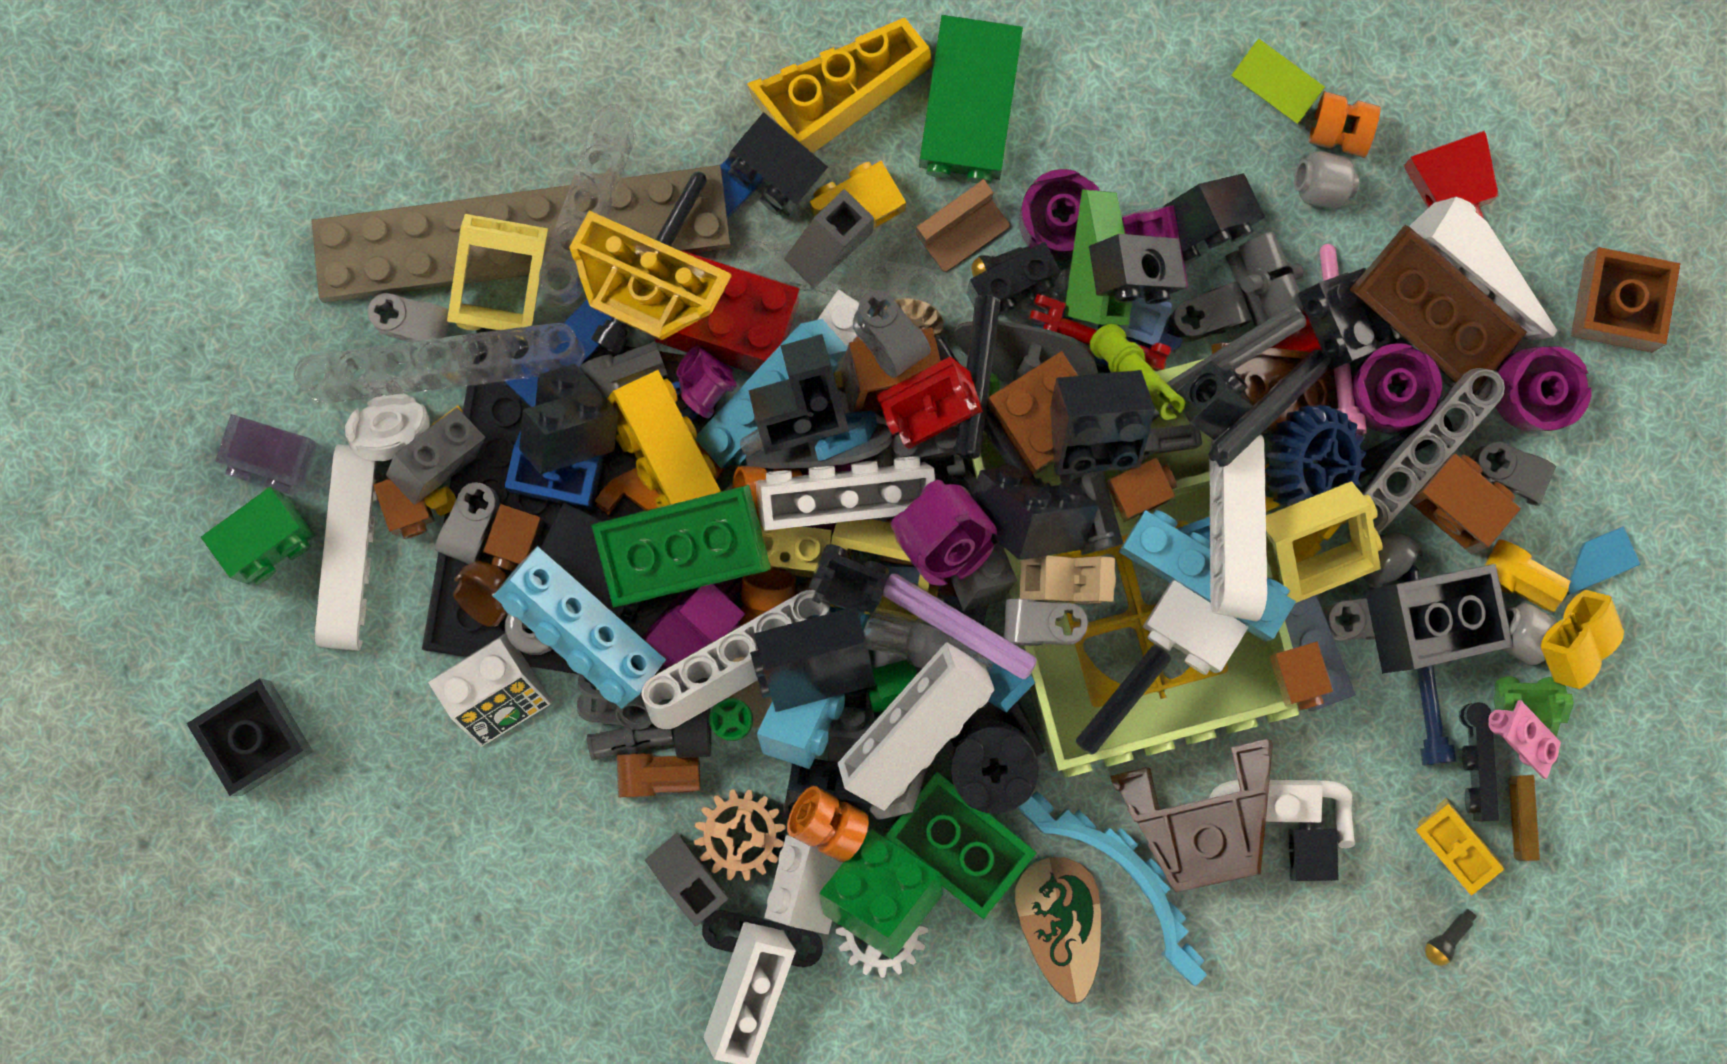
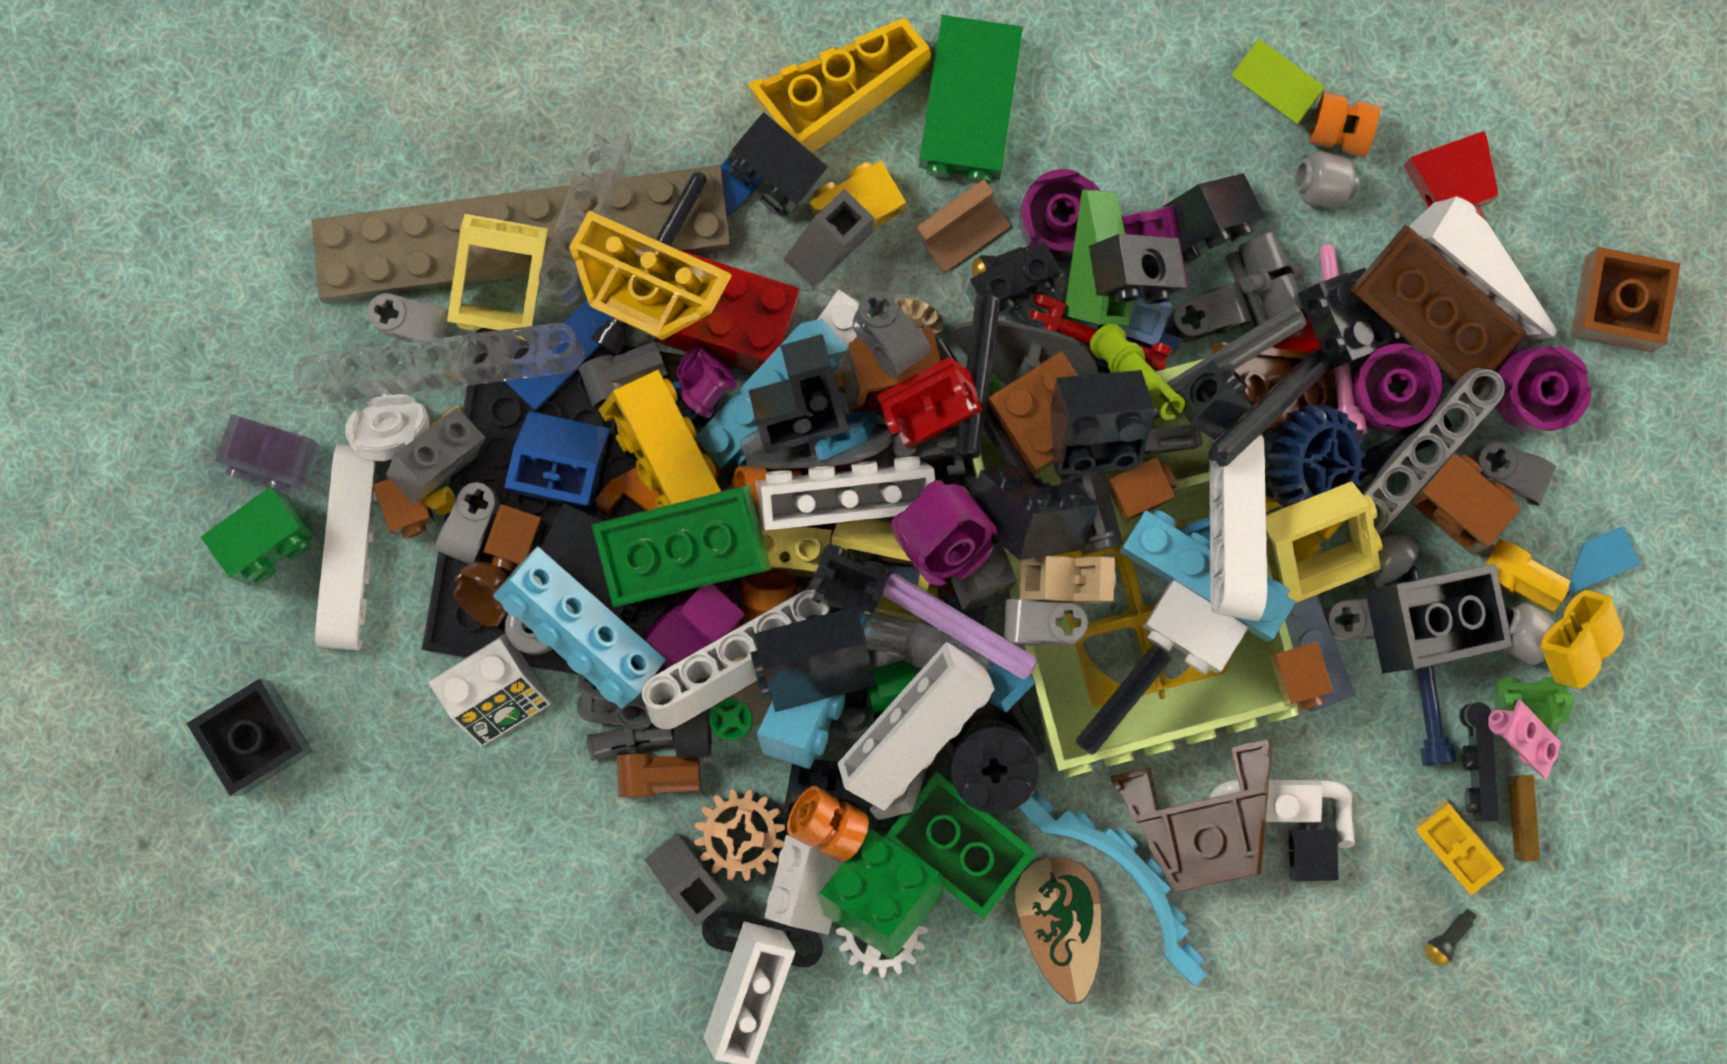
black brick [519,364,619,474] -> none

